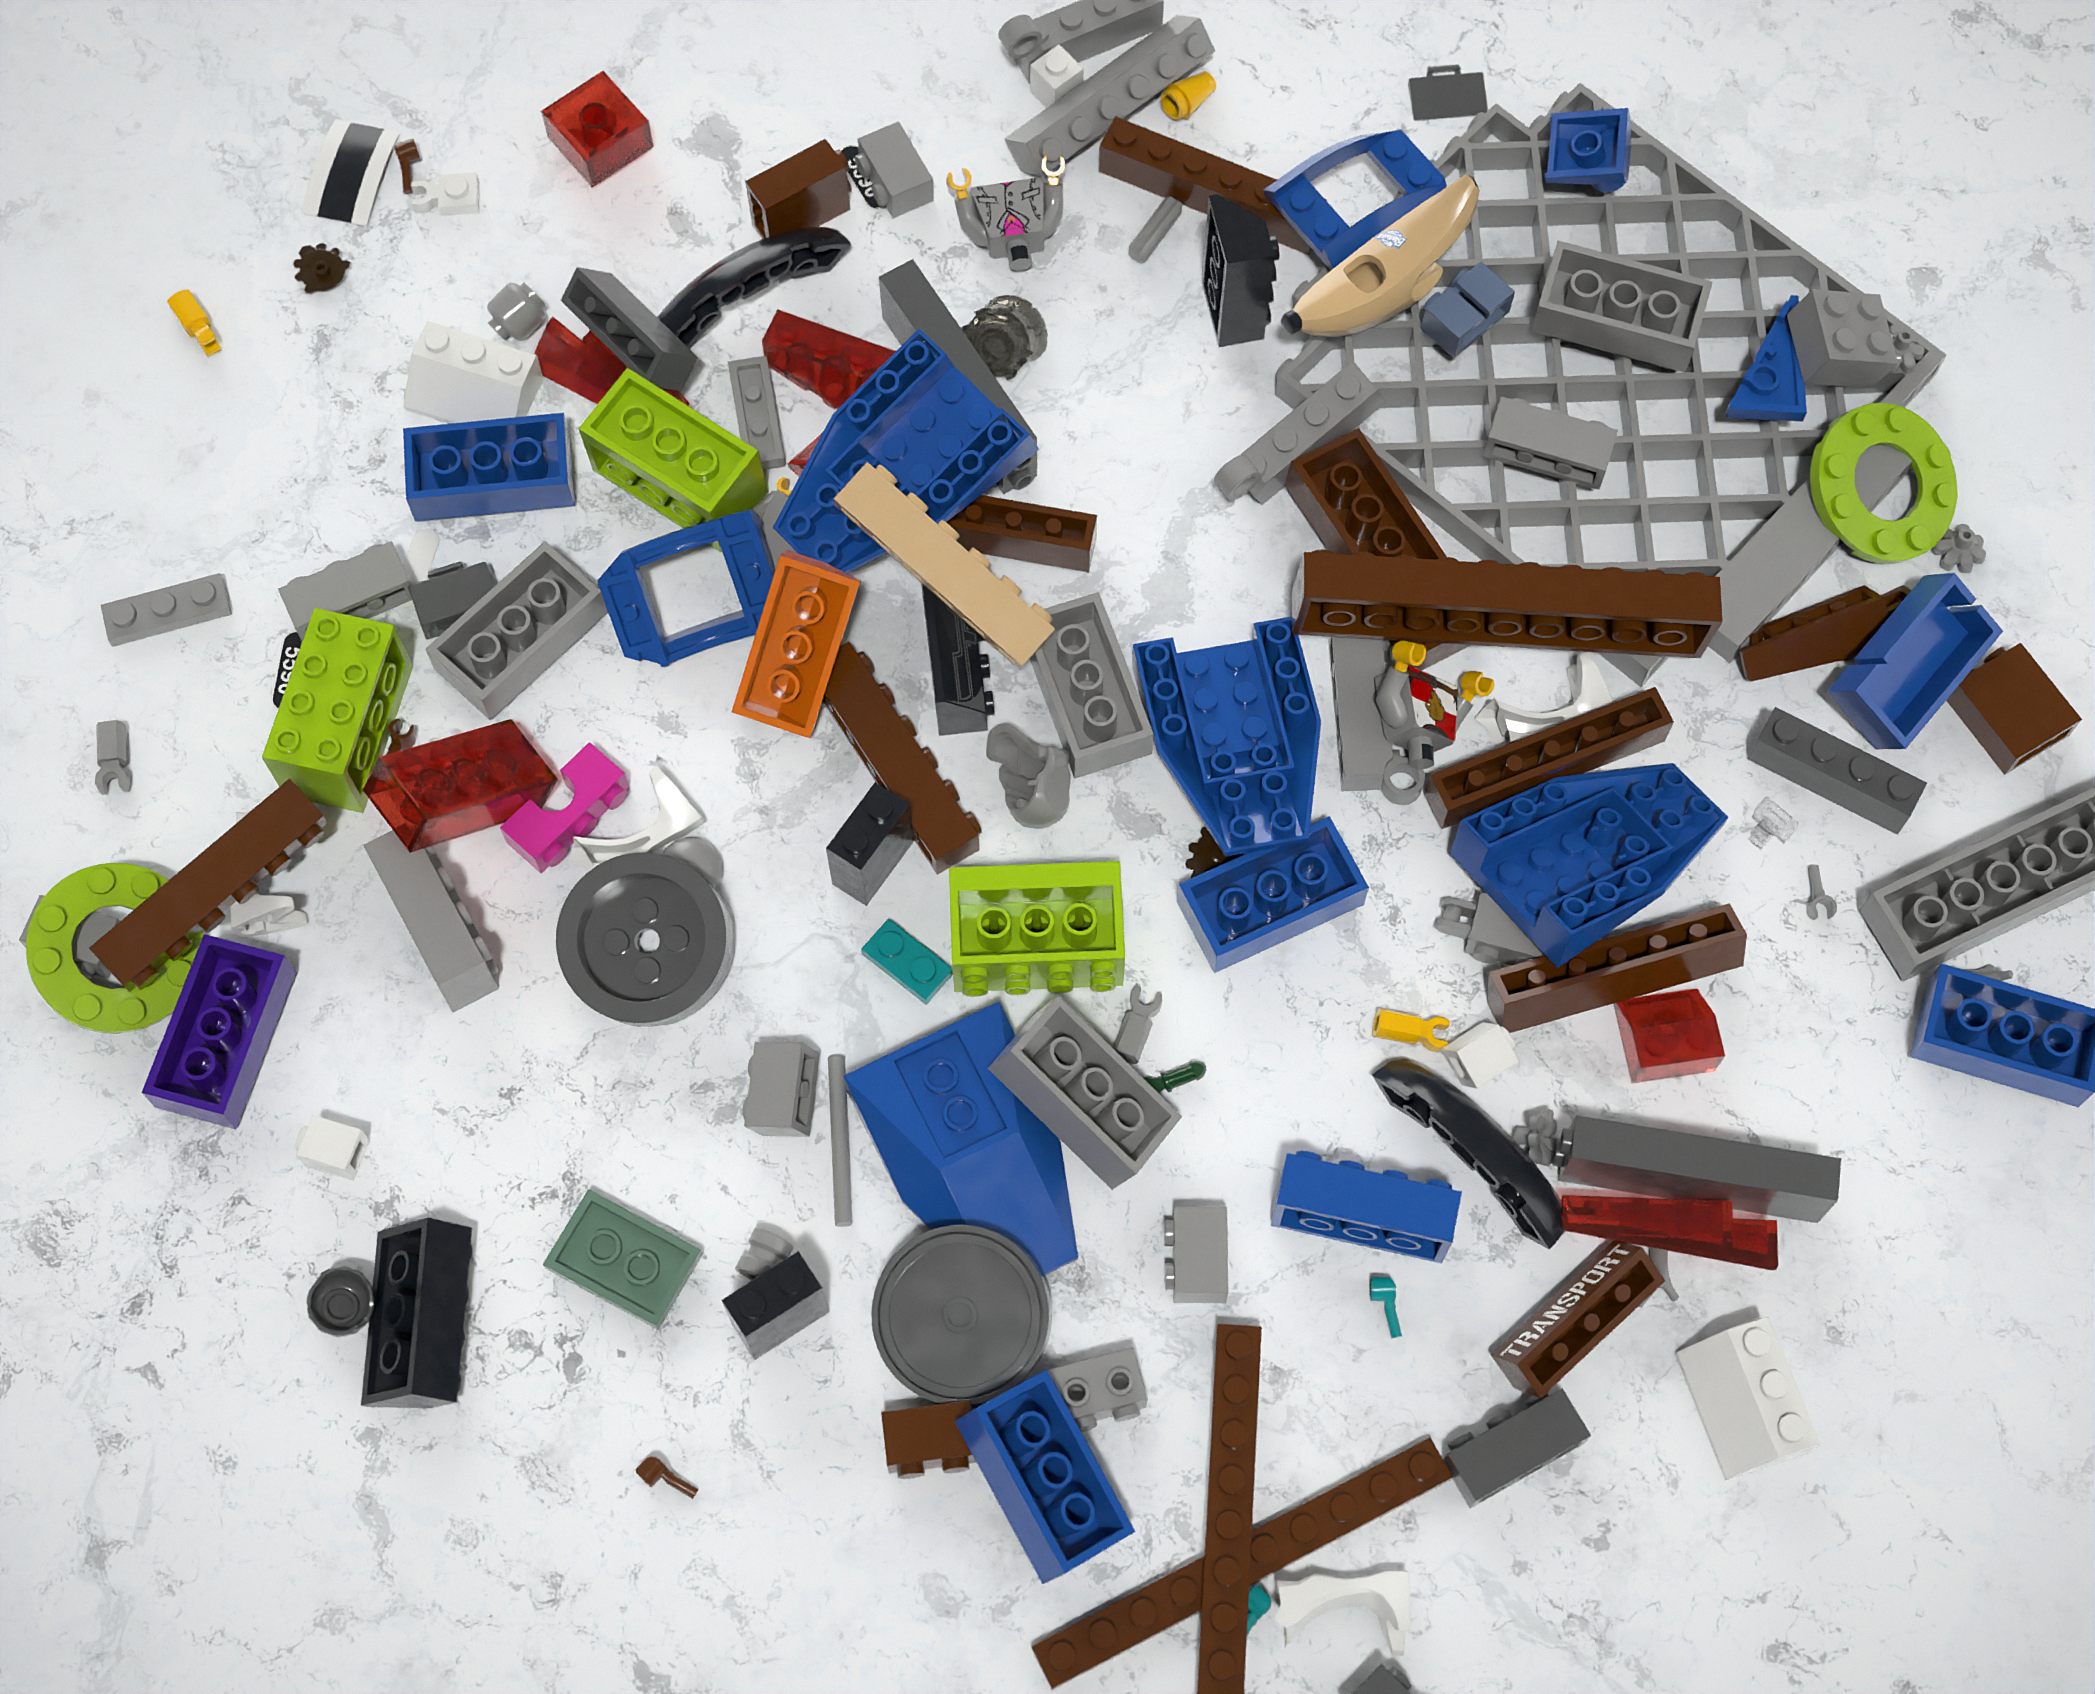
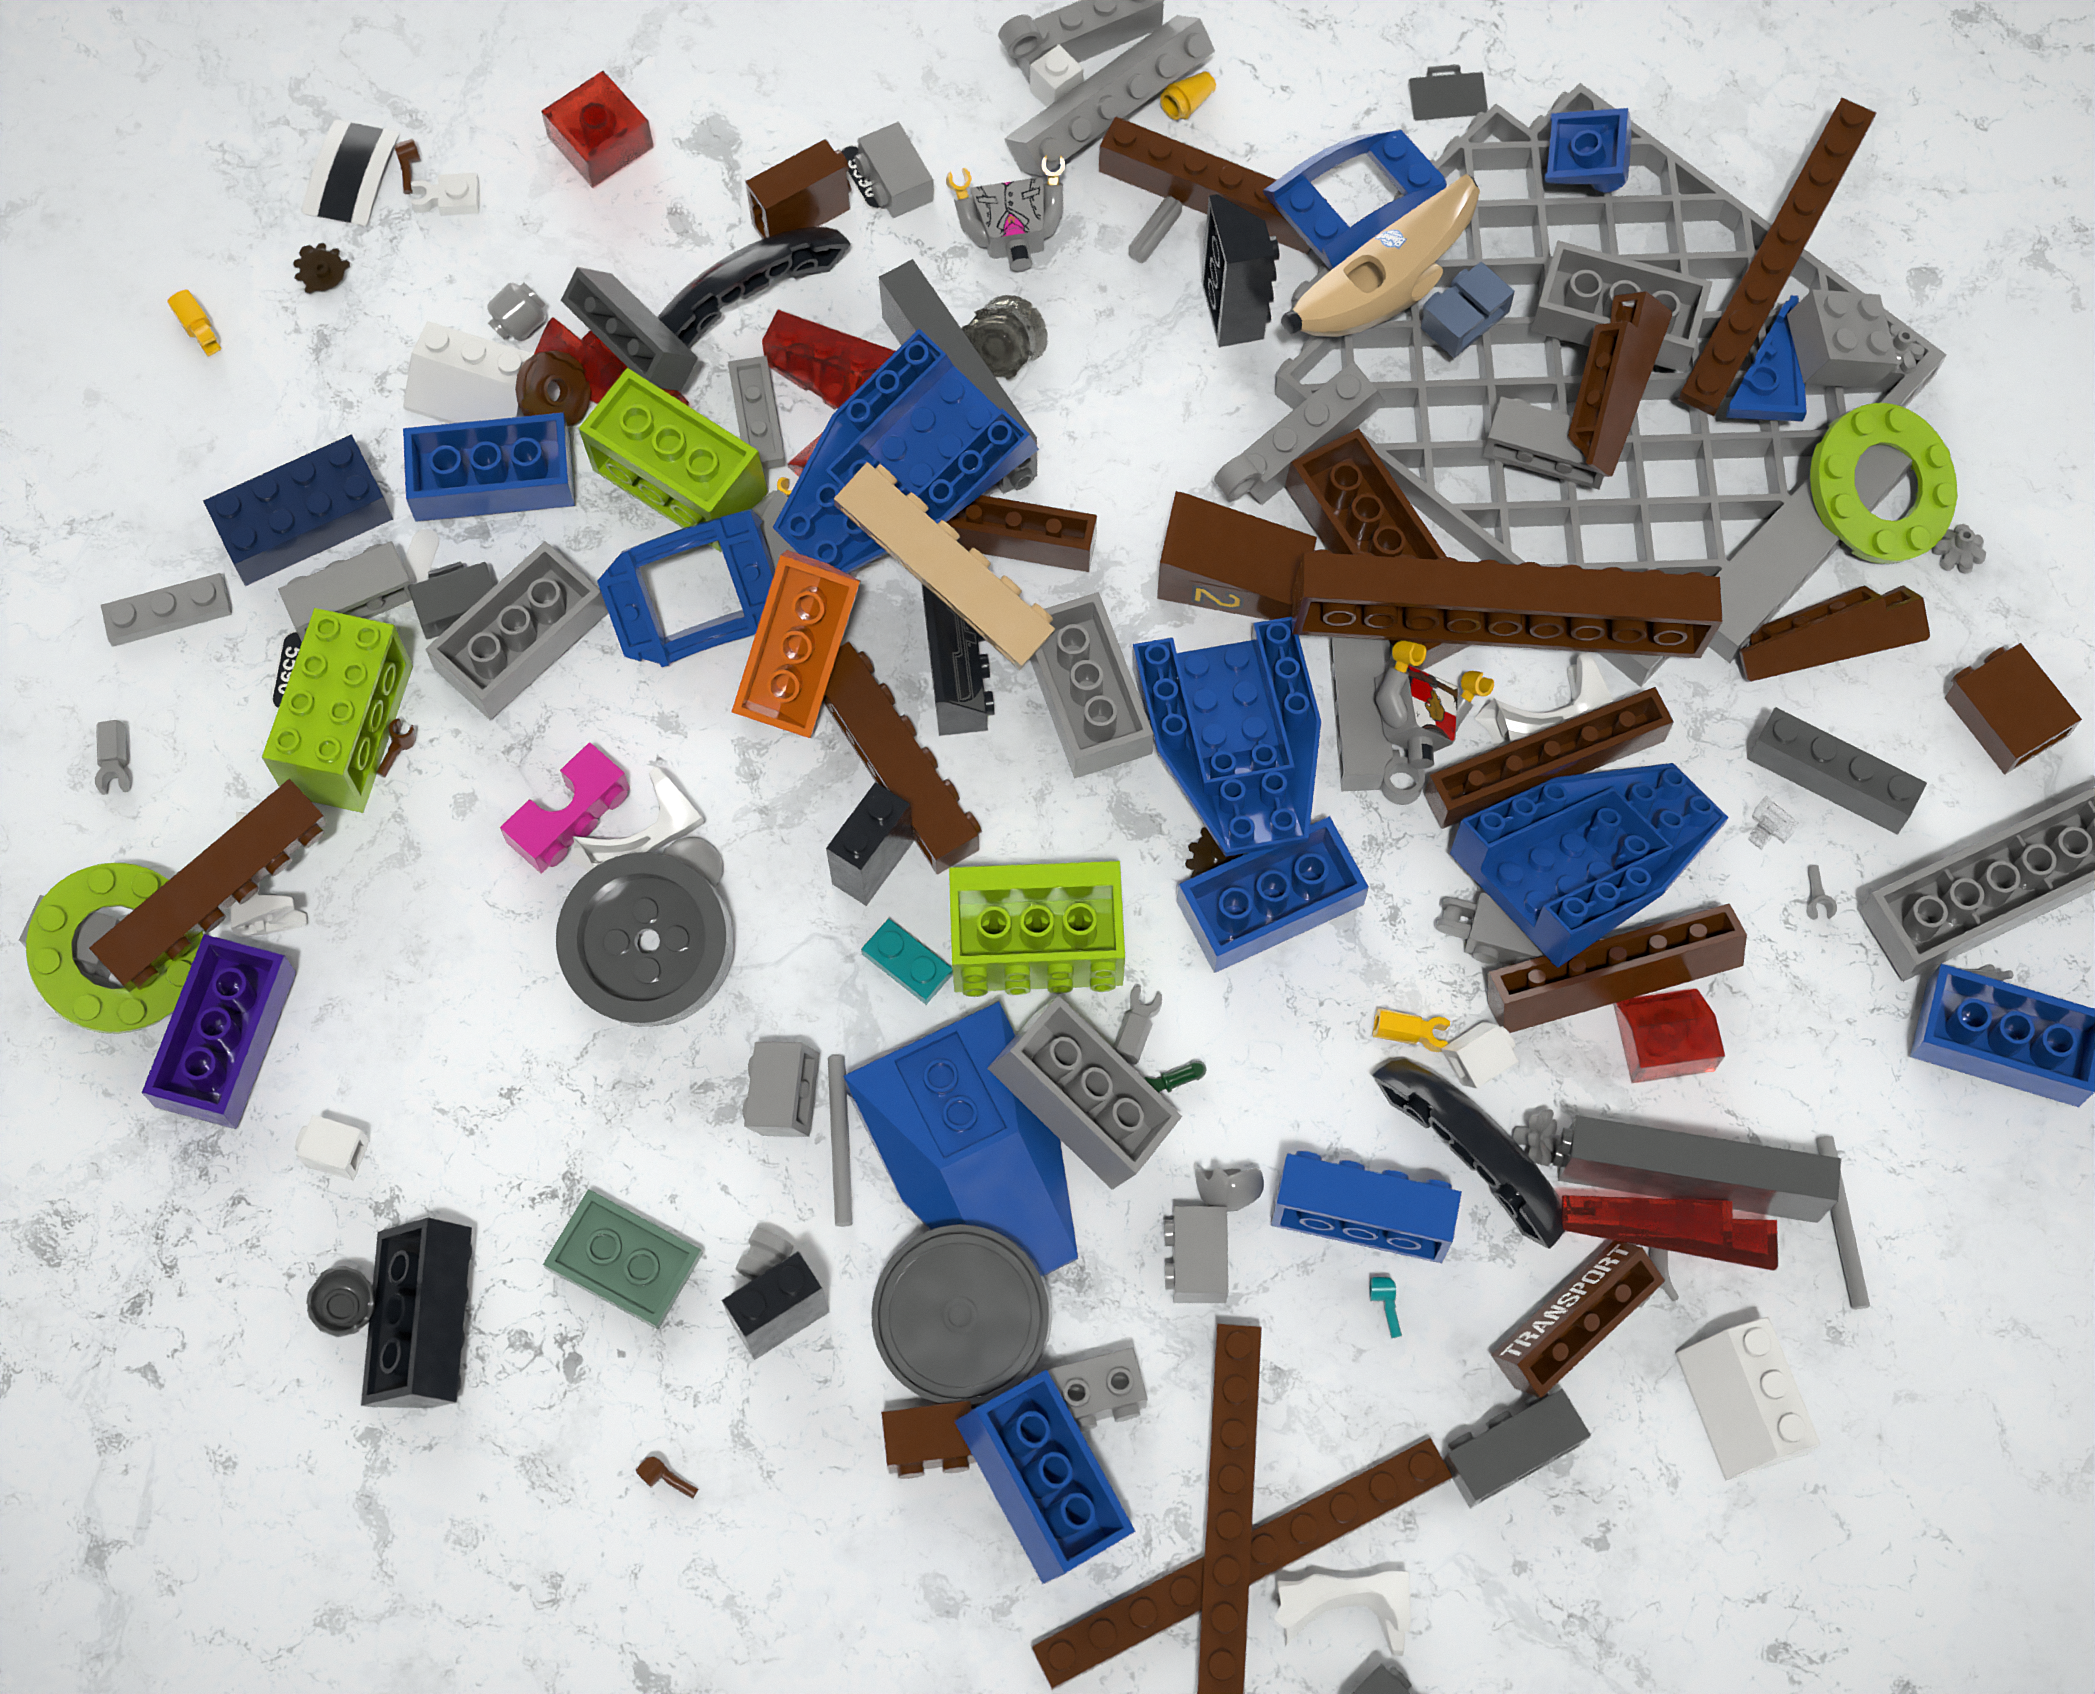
clear red brick [363,719,558,853] -> none
light grey brick [363,822,499,1013] -> none
light grey head [986,723,1071,829] -> none
teal hand [1247,1585,1272,1636] -> none
blue piece [1826,573,2003,749] -> none
none -> dark blue brick [203,434,393,586]
none -> reddish brown tile [515,350,591,427]
none -> reddish brown slope [1157,491,1317,620]
none -> light grey hair [1195,1168,1264,1212]
none -> reddish brown wedge [1568,291,1672,477]
none -> reddish brown plate [1678,97,1877,417]
none -> light grey bar [1816,1136,1870,1310]

